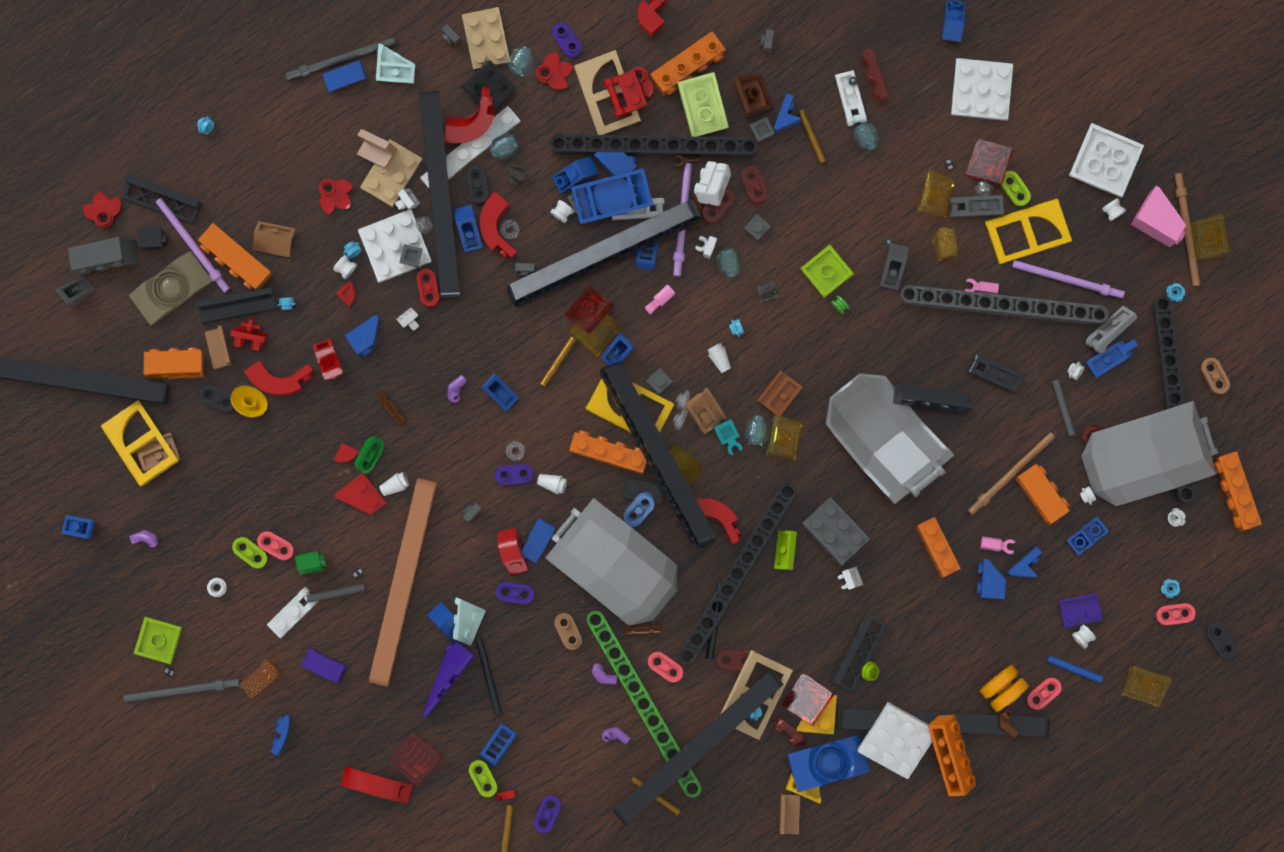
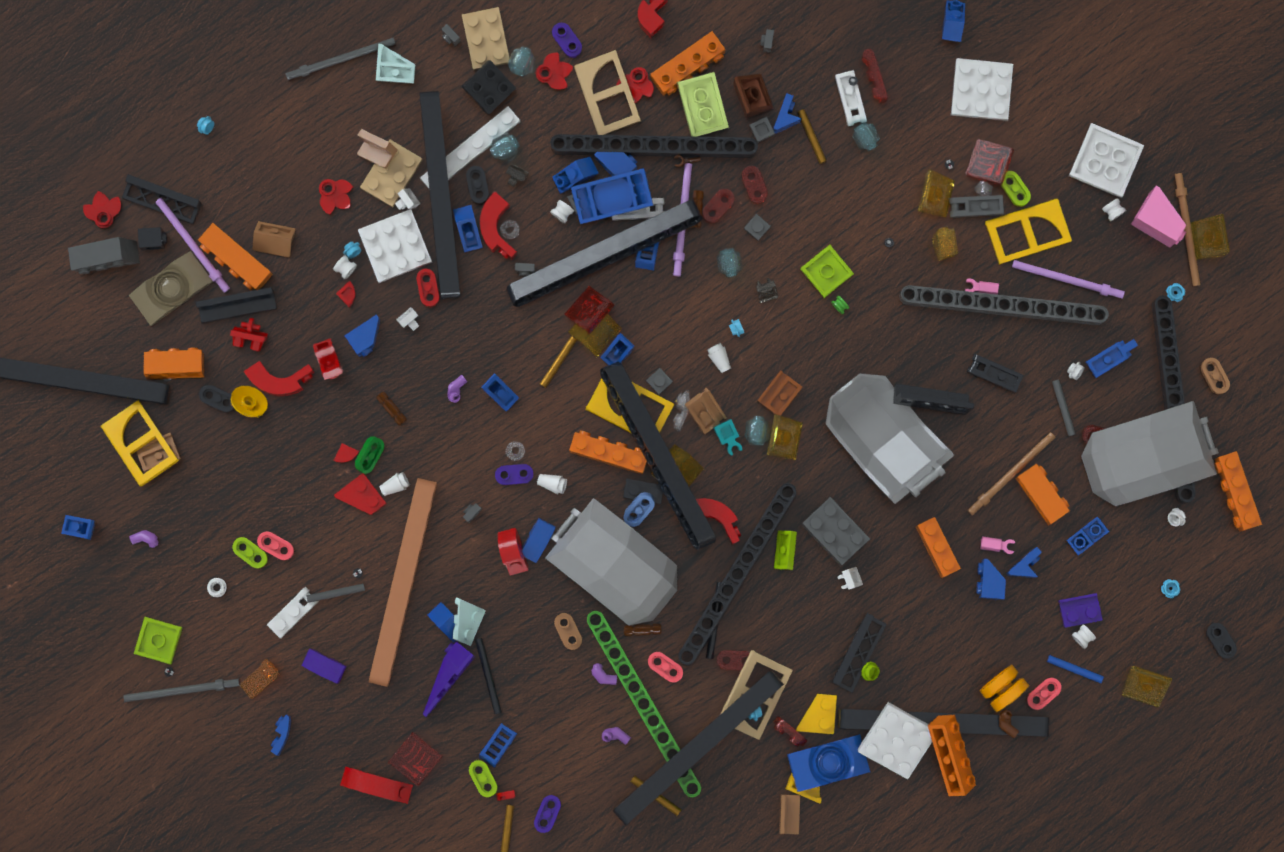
dark grey slope [56,275,95,308] -> none
medium nougat panel [205,326,233,370] -> none
medium azure plate [277,297,296,310] -> none
green brick [295,551,327,575] -> none
blue slope [322,60,367,92] -> none
dark grey plate [399,244,423,268] -> none
clear plate [416,216,433,234] -> none
red arch [444,87,495,143] -> none
dark purple plate [496,582,534,605] -> none
red plate [603,69,648,118] -> none
bright pink bar [645,285,675,315] -> none
white brick [694,161,731,206] -> none
white tile [695,236,717,259] -> none
tile [781,673,835,726] -> none
dark grey slope [880,243,909,290] -> none
white plate [1080,487,1096,505] -> none
light grey plate [1086,306,1137,353] -> none
coral plate [1156,603,1195,625] -> none

